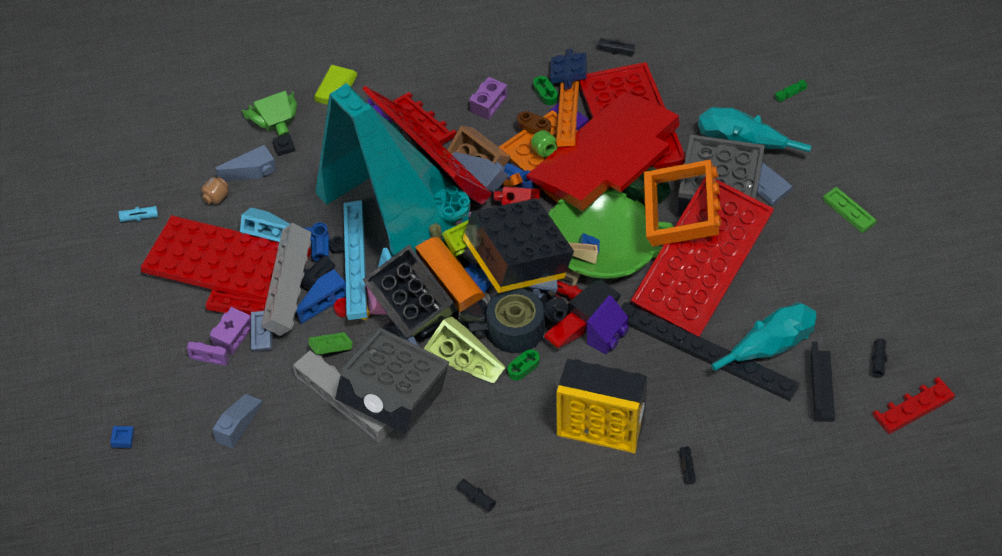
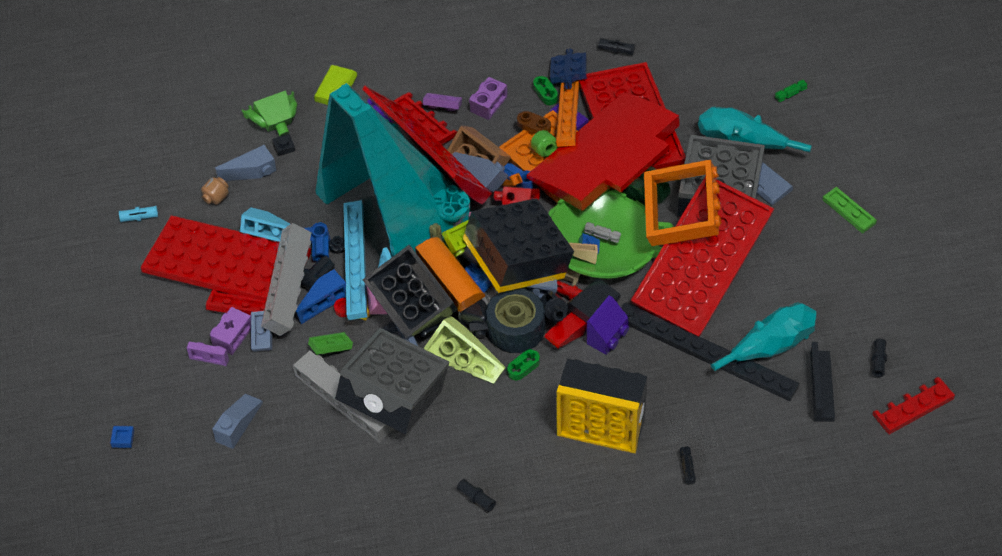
none -> medium lavender plate [423,93,462,111]
none -> light grey axle [584,222,621,243]

